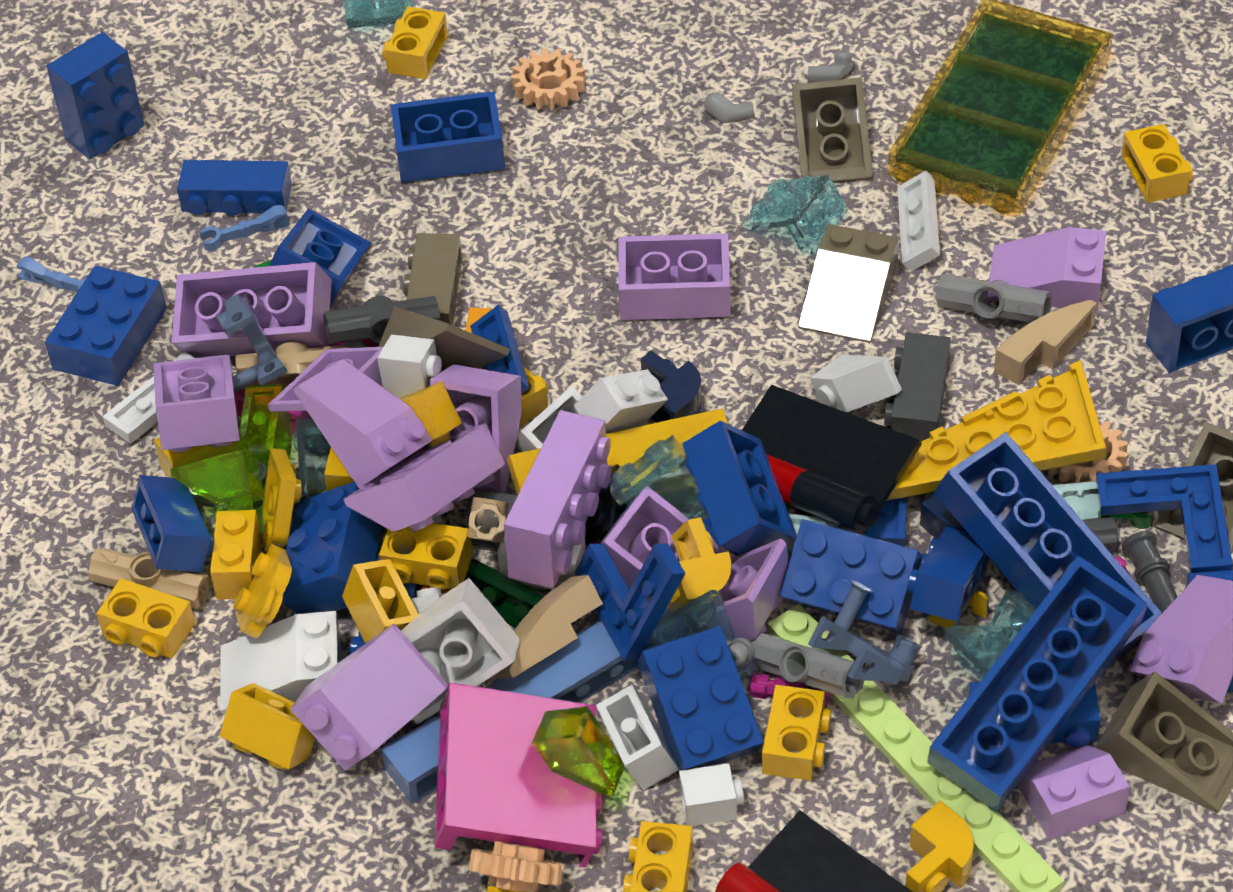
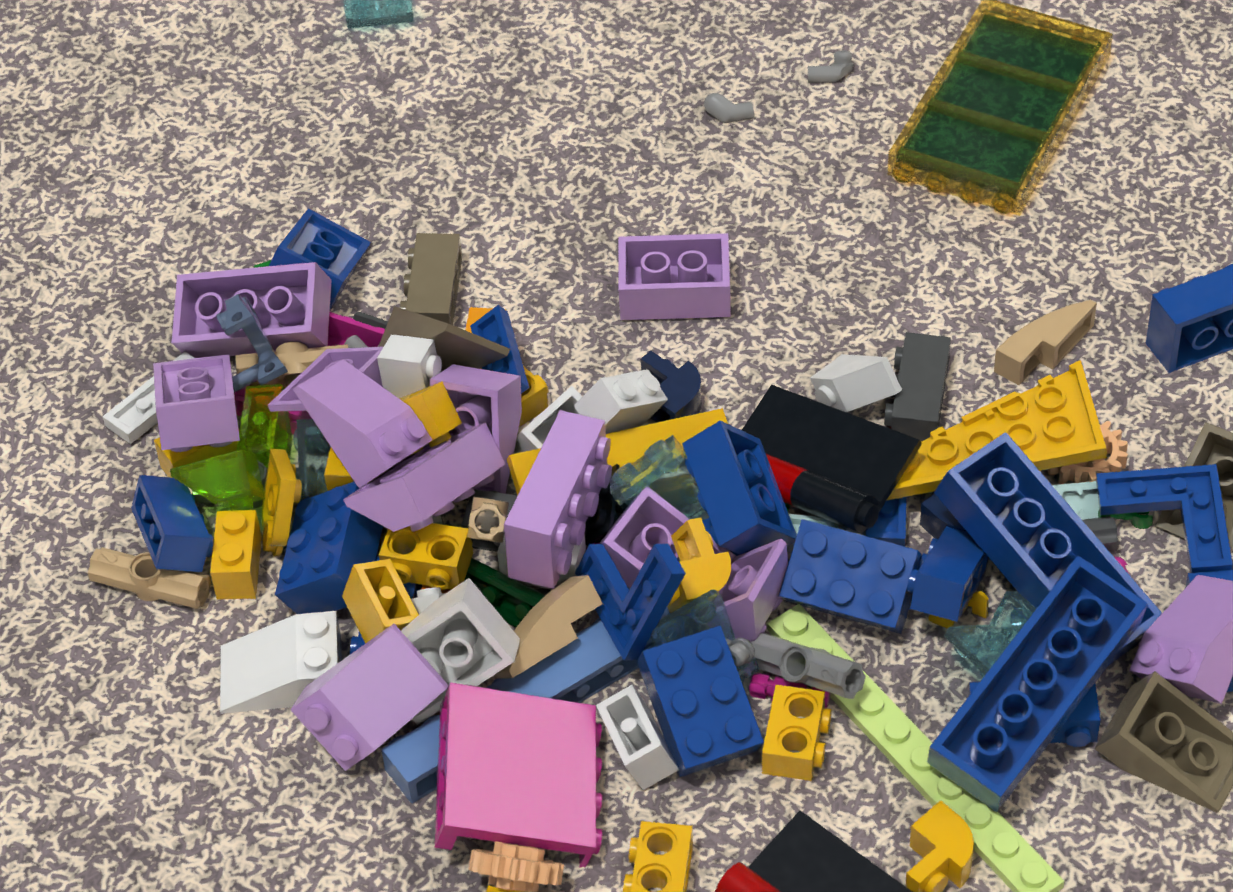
medium blue piece [17,256,86,292] -> none
blue brick [45,265,167,386] -> none
blue brick [46,32,145,160] -> none
yellow brick [96,578,195,659] -> none
blue brick [177,160,292,215] -> none
medium blue piece [200,205,290,251] -> none
yellow brick [219,683,315,770] -> none
yellow plate [233,544,292,639] -> none
dark grey piece [323,296,440,345] -> none
yellow brick [382,6,448,80] -> none
blue brick [391,91,505,183] -> none
light nougat gear [511,48,586,110] -> none
clear neon green slope [532,706,625,796] -> none
white brick [679,763,744,826] -> none
clear light blue bracket [743,175,848,254] -> none
dark tan slope [792,77,873,185] -> none
slope [798,224,899,343] -> none
sand blue piece [808,580,921,685] -> none
white plate [897,170,940,270] -> none
light grey piece [935,274,1052,322] -> none
lavender slope [988,227,1106,312] -> none
lavender slope [1017,745,1130,840] -> none
yellow brick [1121,124,1193,203] -> none
dark grey pin [1122,531,1178,613] -> none

